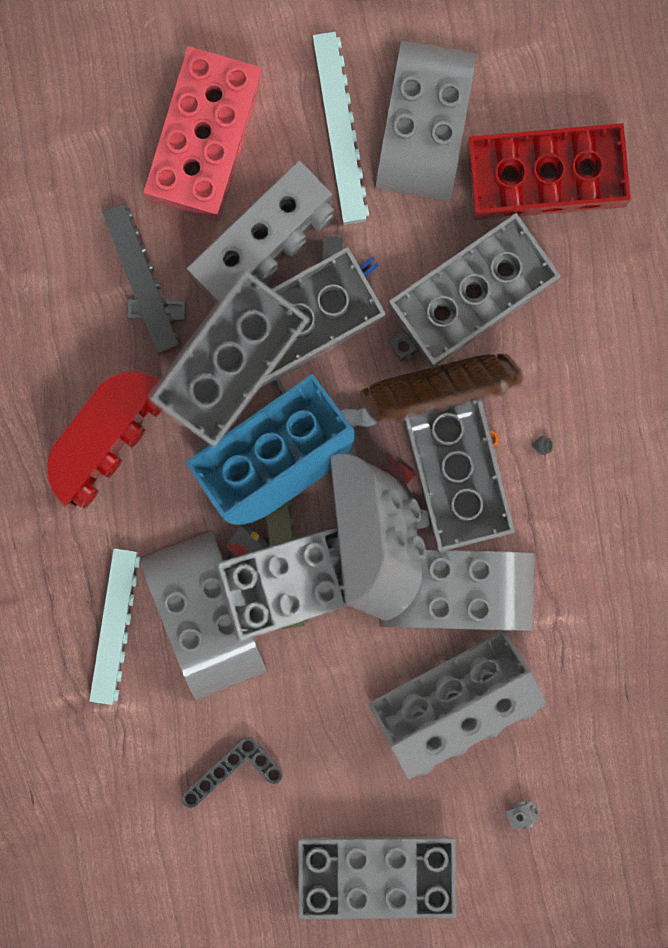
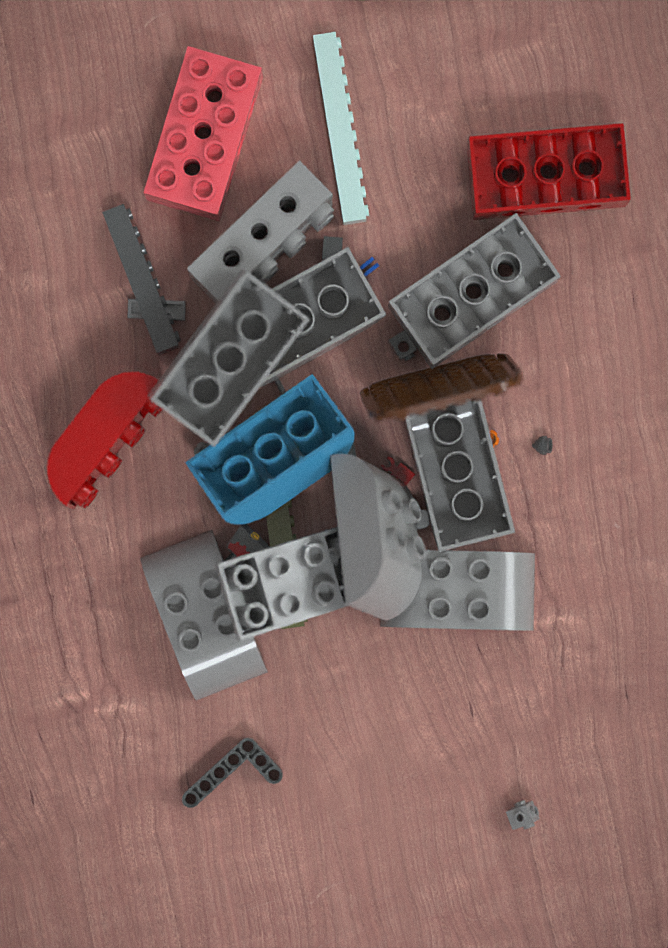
light aqua brick [89,549,141,705] -> none
light grey brick [299,835,456,919] -> none
light grey brick [340,408,377,429] -> none
light grey brick [368,630,547,779] -> none
light grey brick [375,40,477,202] -> none

